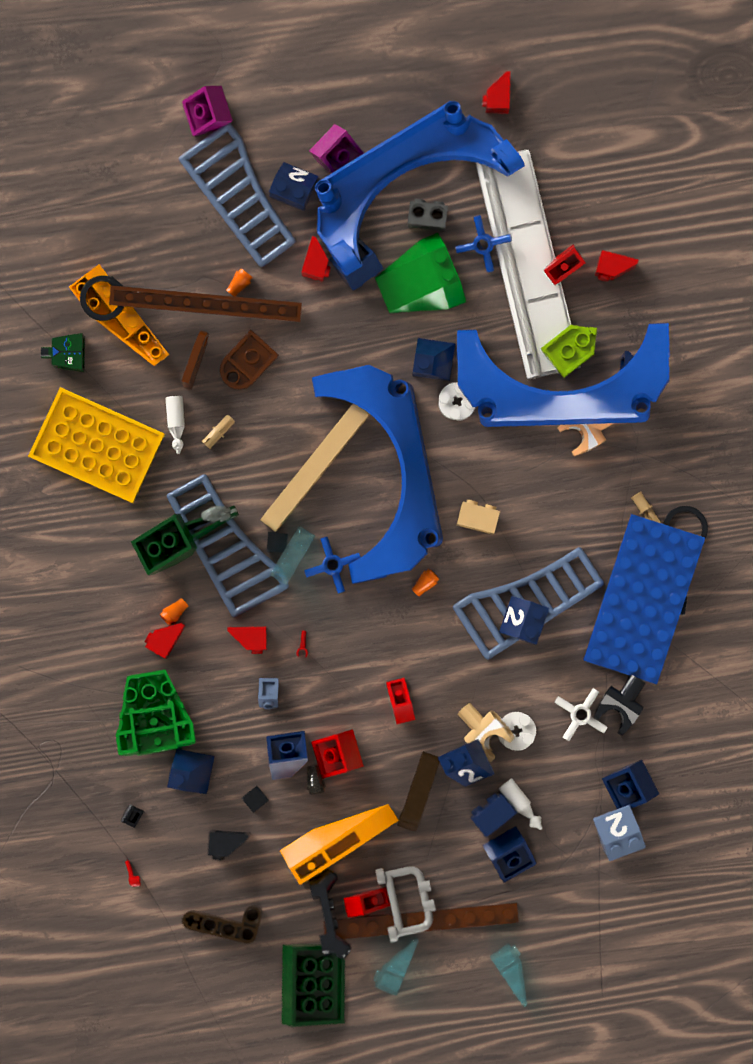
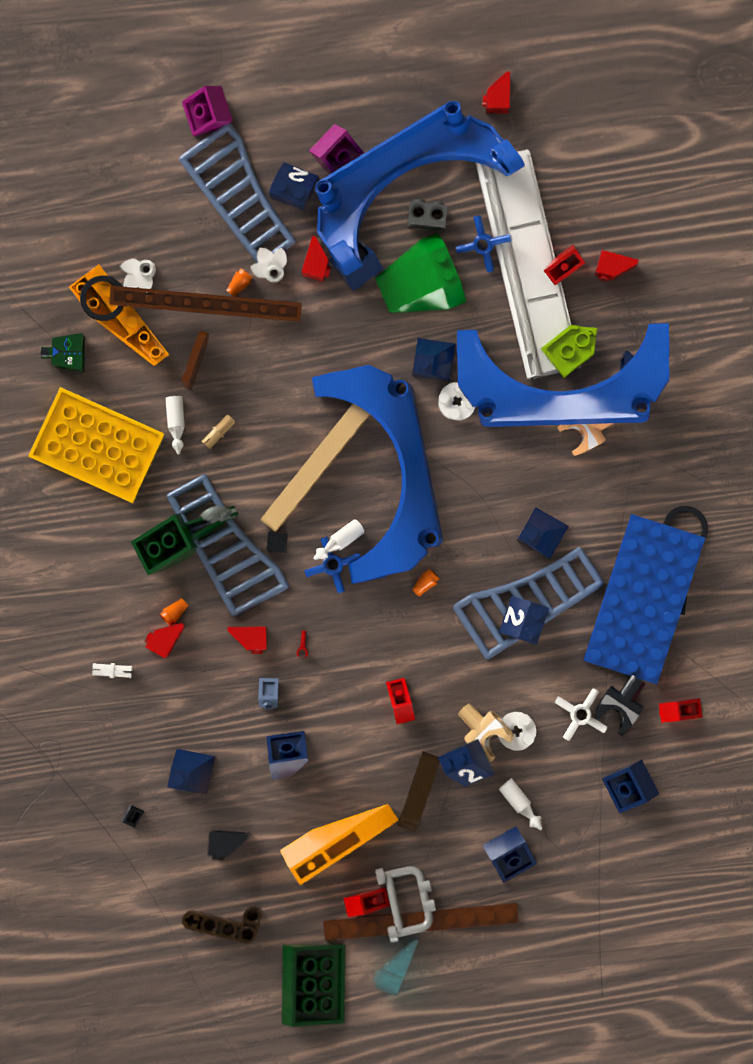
green wedge [116,670,196,756] -> none
red hand [125,860,141,887] -> none
reddish brown tile [220,330,279,390] -> none
black slope [242,786,269,813] -> none
clear light blue slope [270,526,315,584] -> none
clear smoke cone [307,765,326,795] -> none
black plate [309,869,352,959] -> none
red slope [311,729,364,779] -> none
tan brick [456,500,500,535] -> none
dark blue brick [470,793,517,838] -> none
clear light blue slope [490,943,527,1007] -> none
sand blue slope [593,805,646,861] -> none
tan axle [631,492,660,523] -> none
none -> white pin [92,663,133,678]
none -> white plate [120,259,156,289]
none -> white plate [251,248,287,283]
none -> white wheel [314,519,365,560]
none -> dark blue slope [517,507,569,559]
none -> red slope [659,698,703,723]

